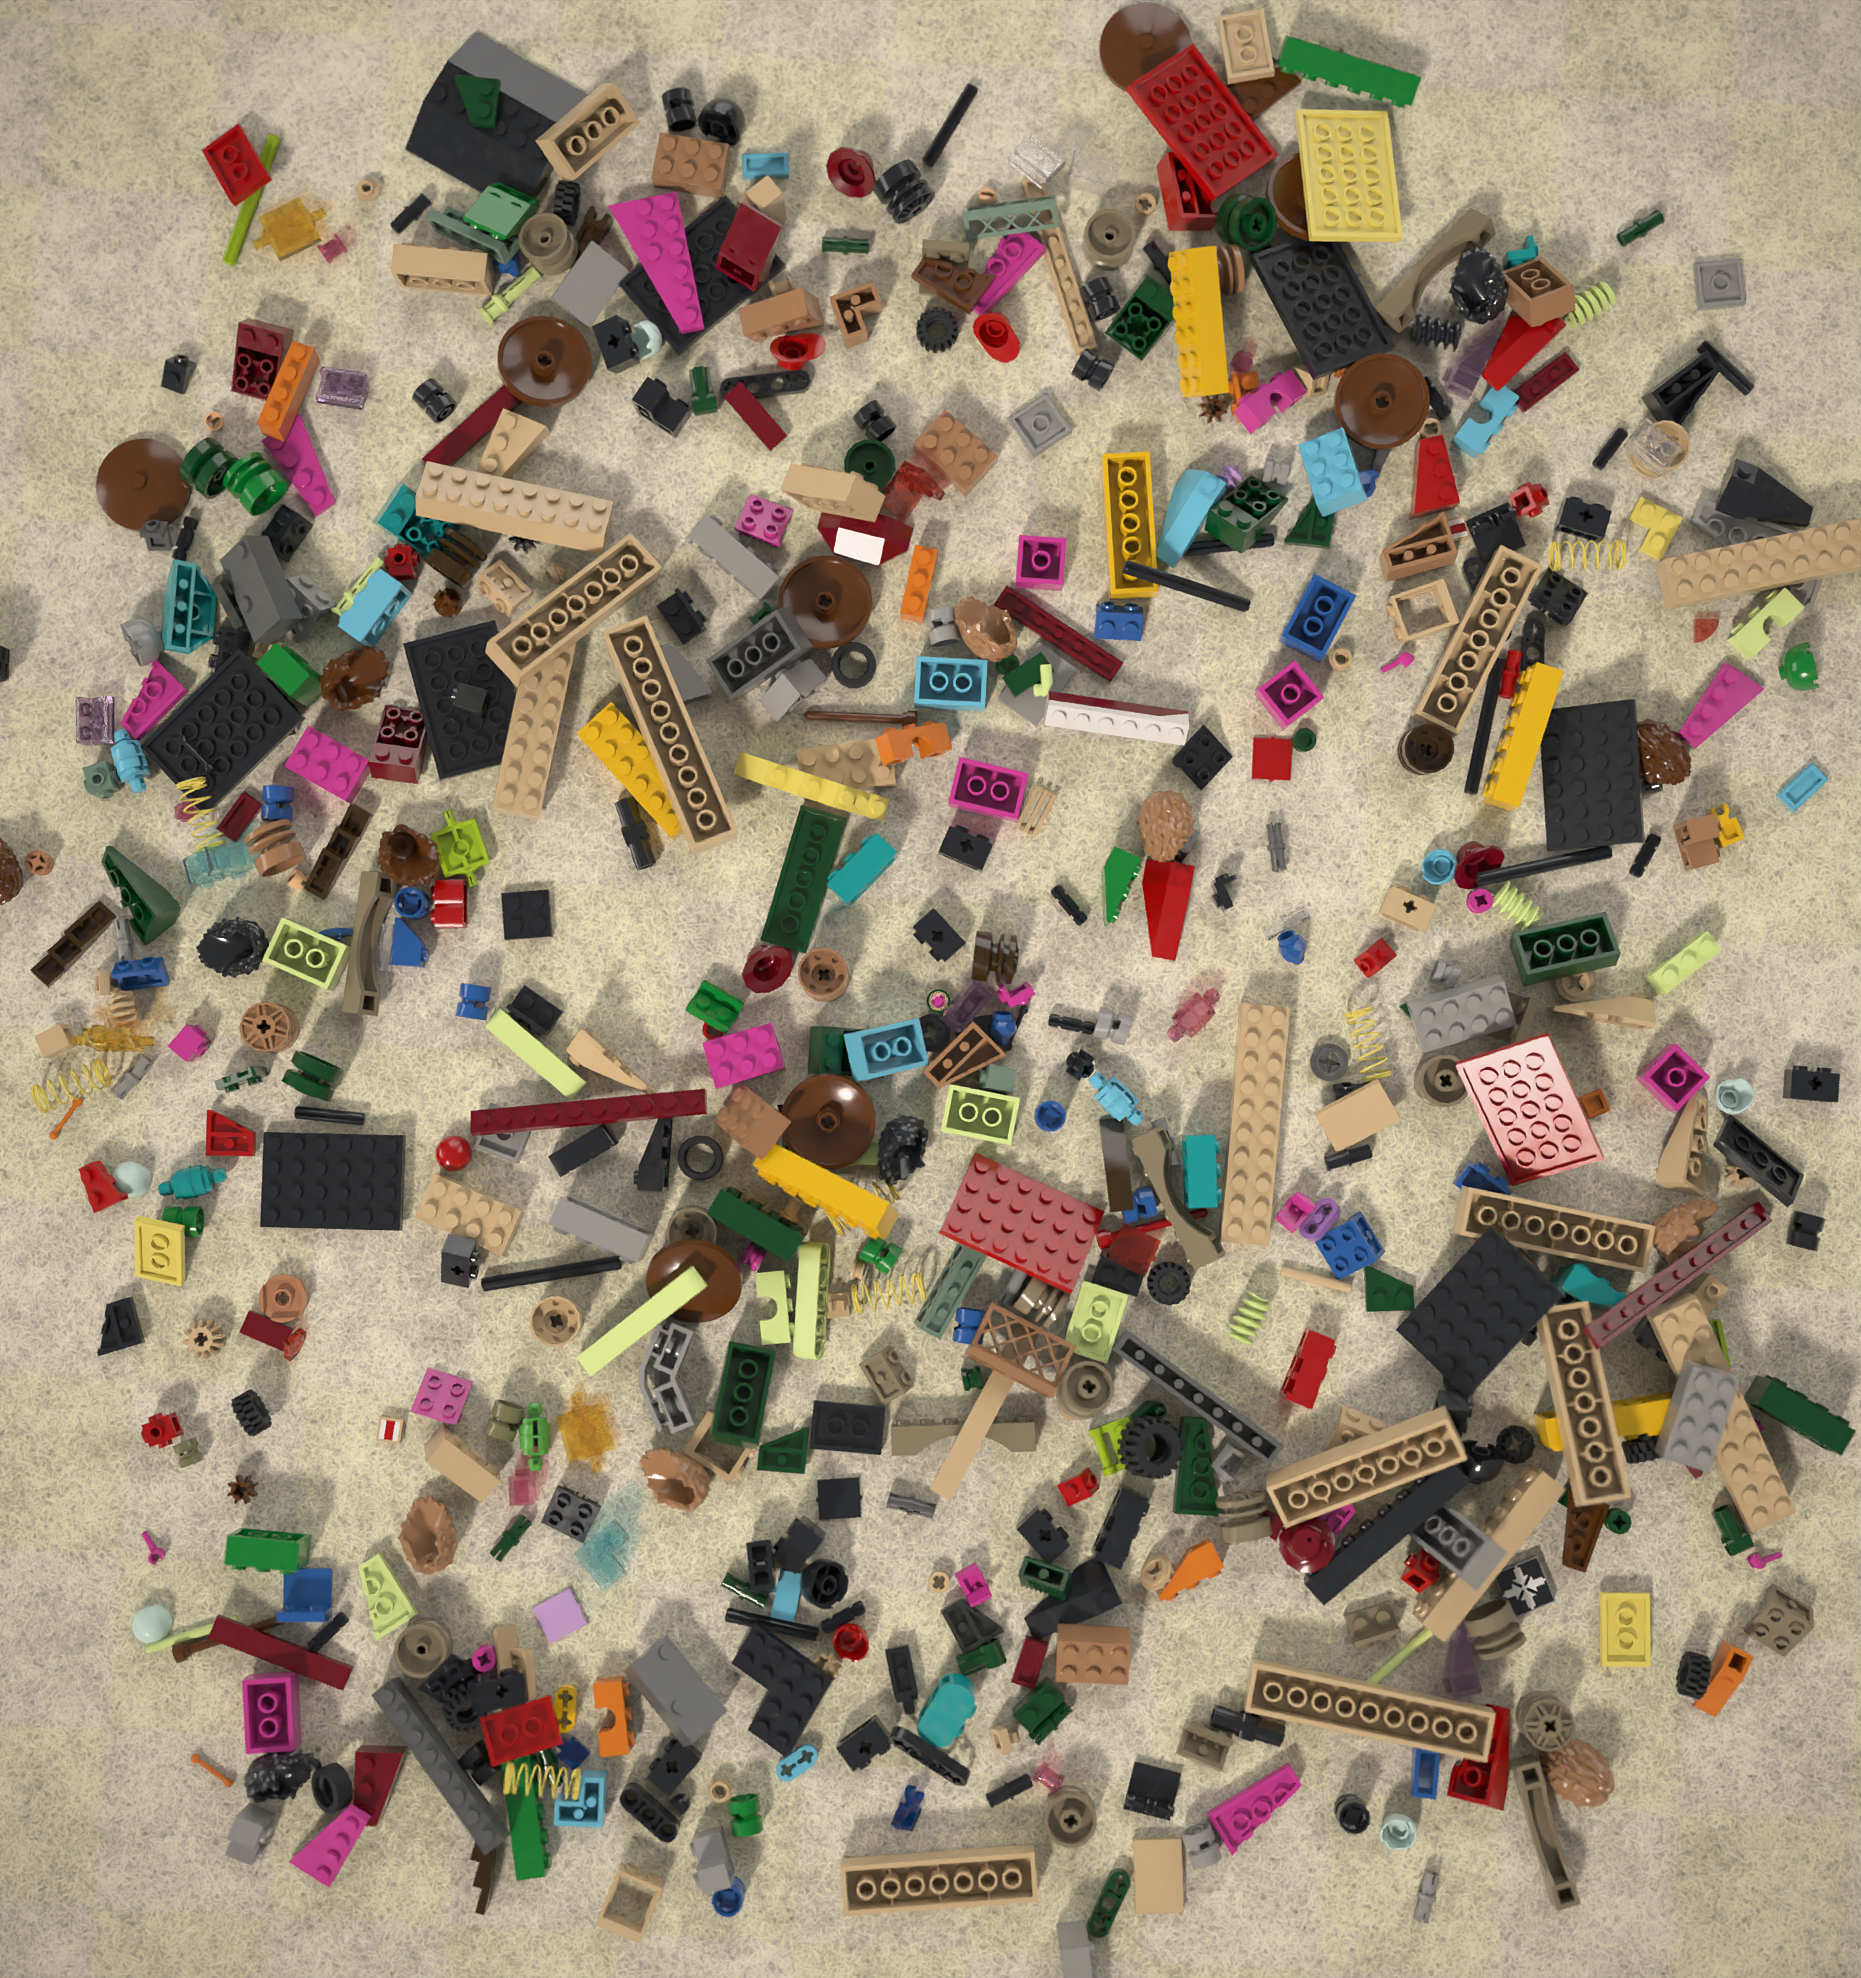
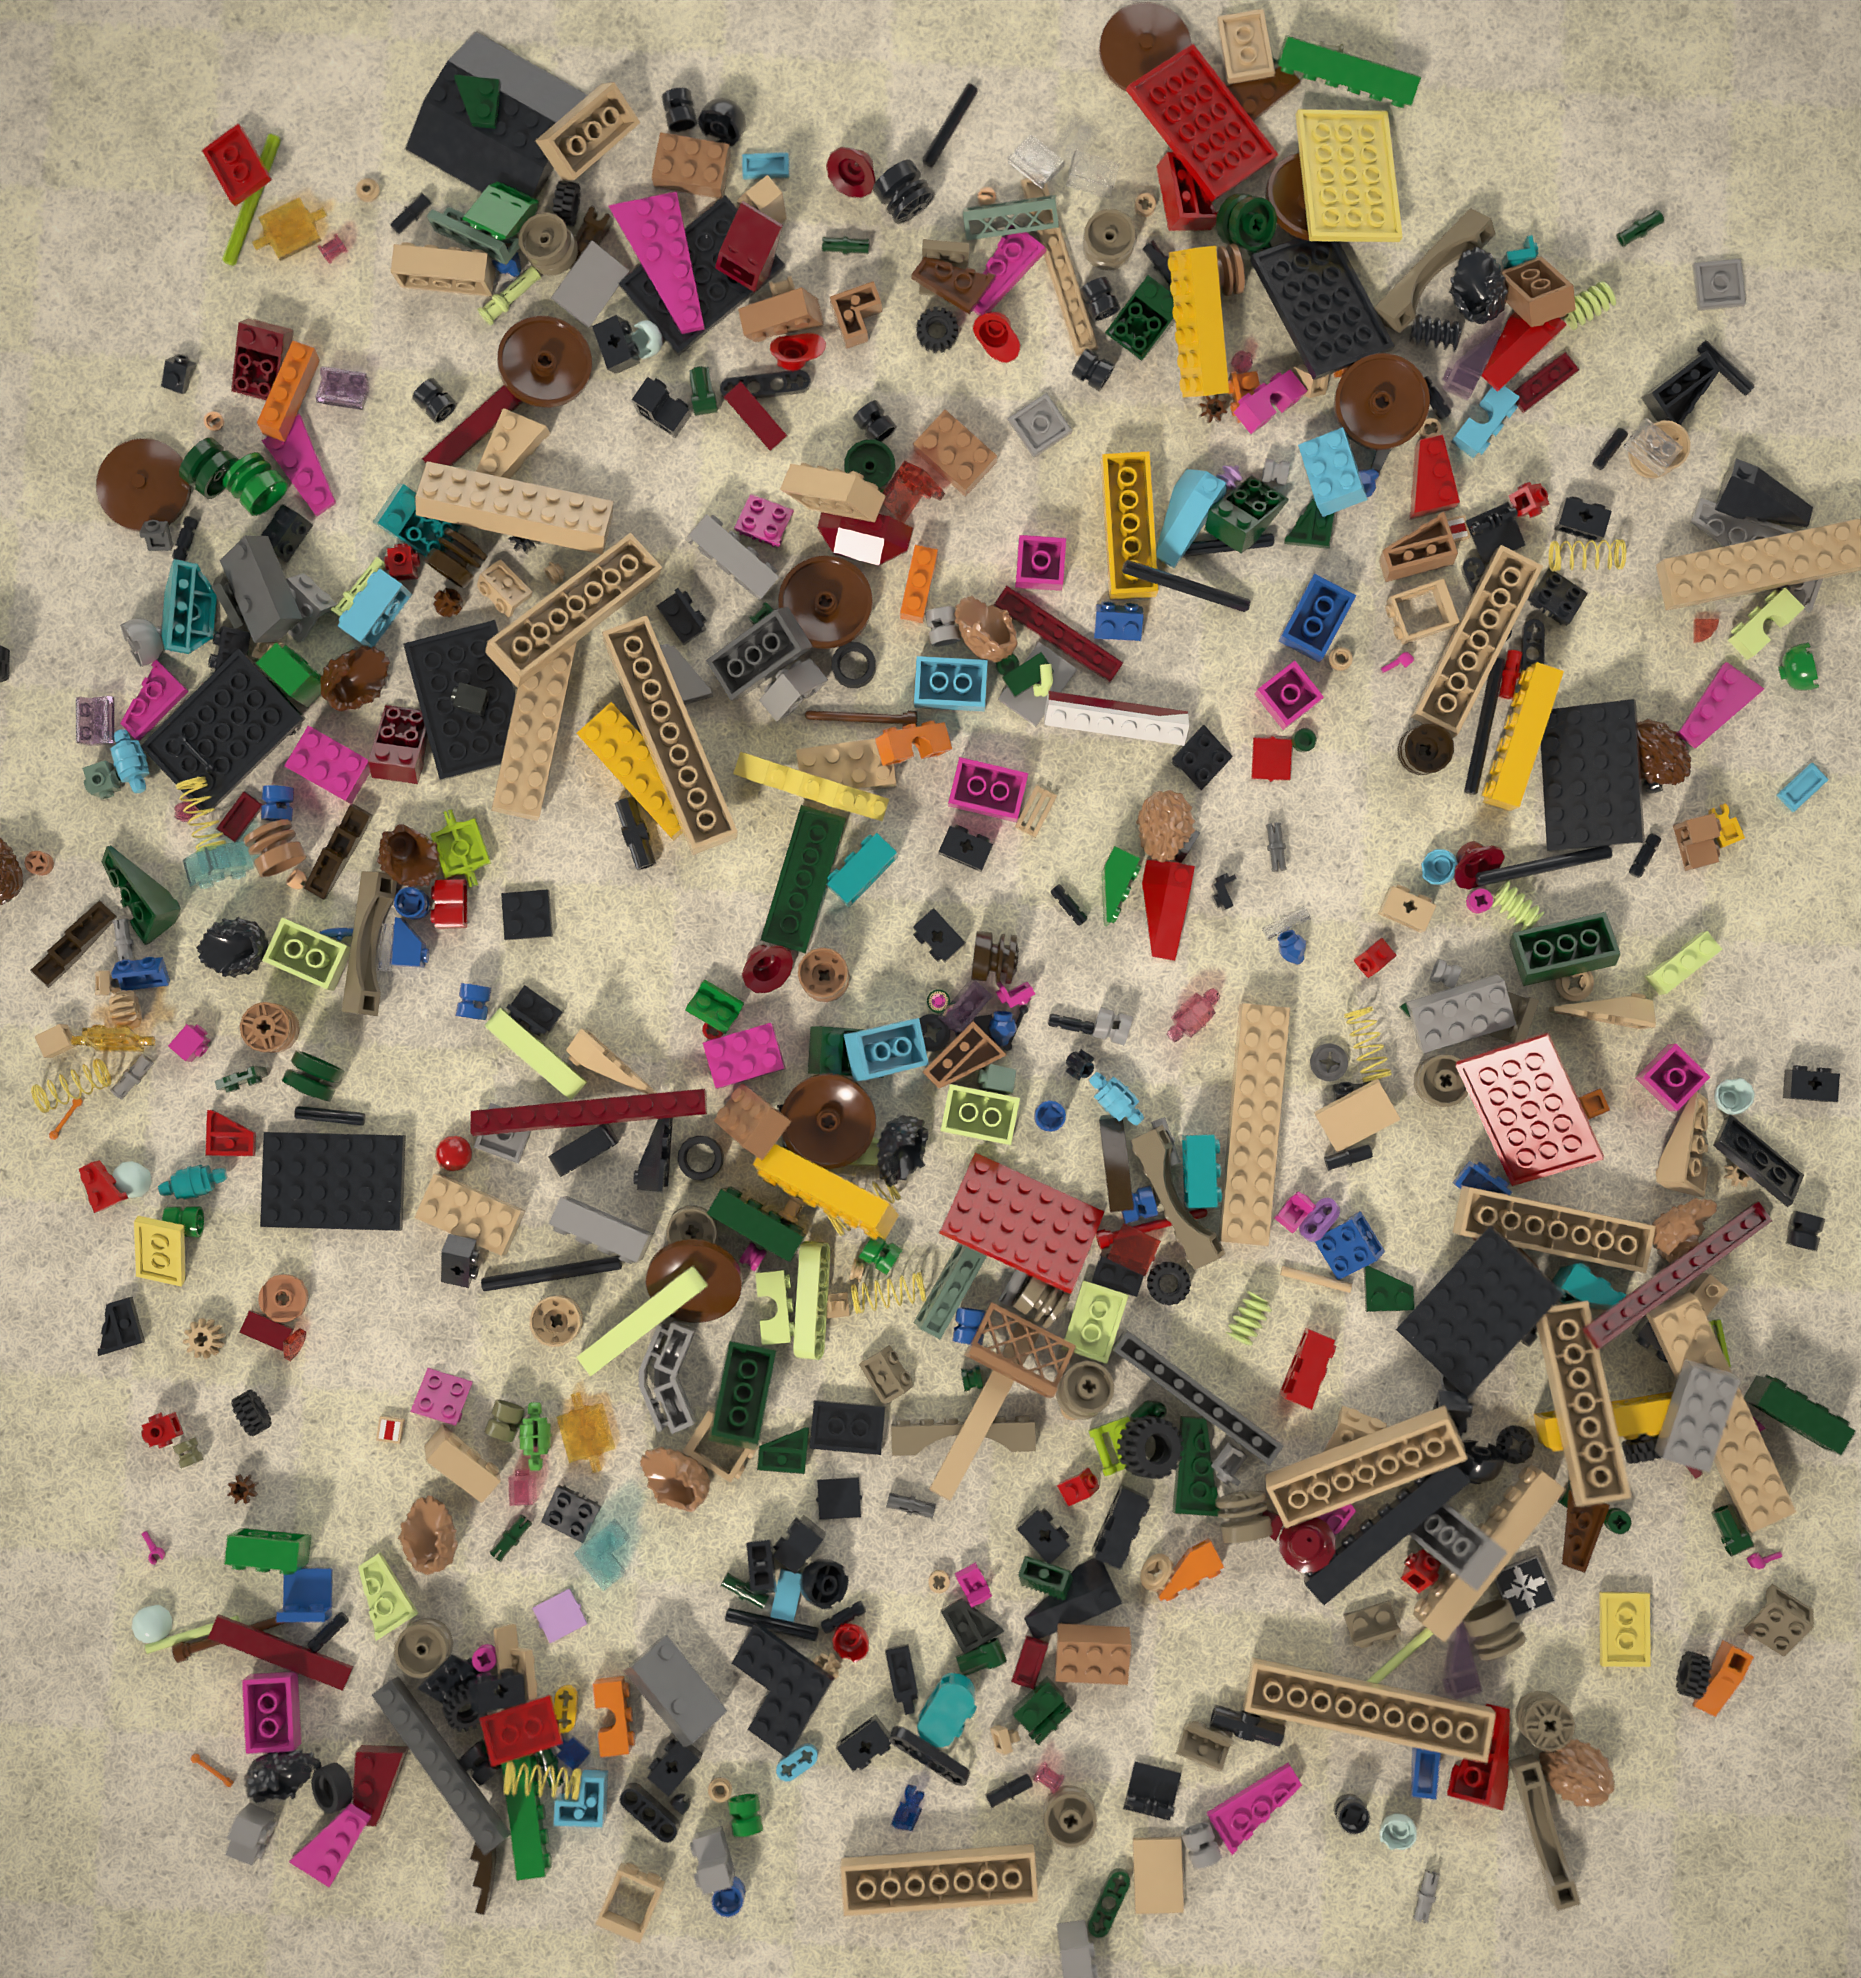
light yellow plate [1628,497,1683,561] -> none

